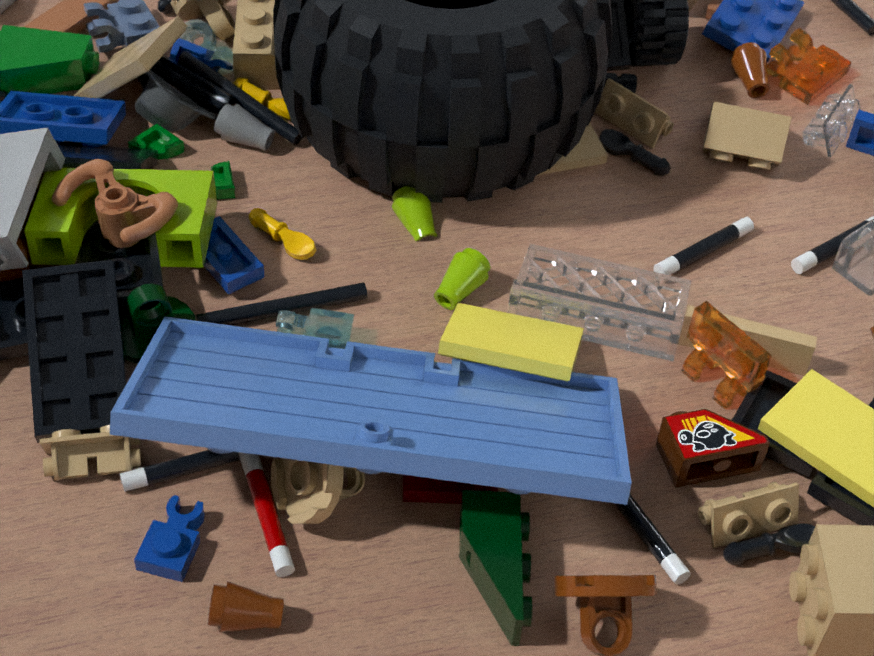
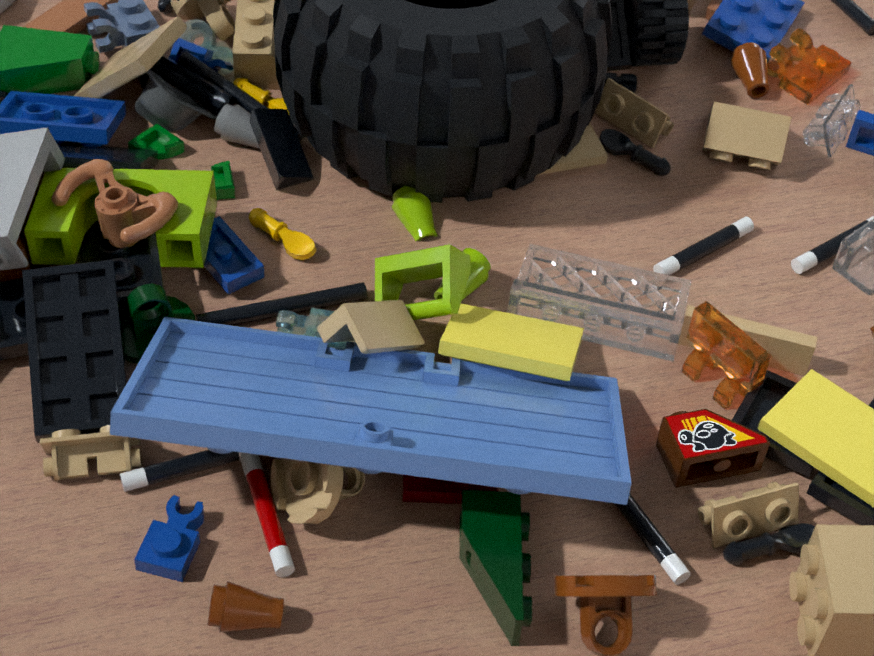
none -> black slope [249,108,314,190]
none -> tan panel [317,300,424,354]
none -> lime tile [375,244,470,321]

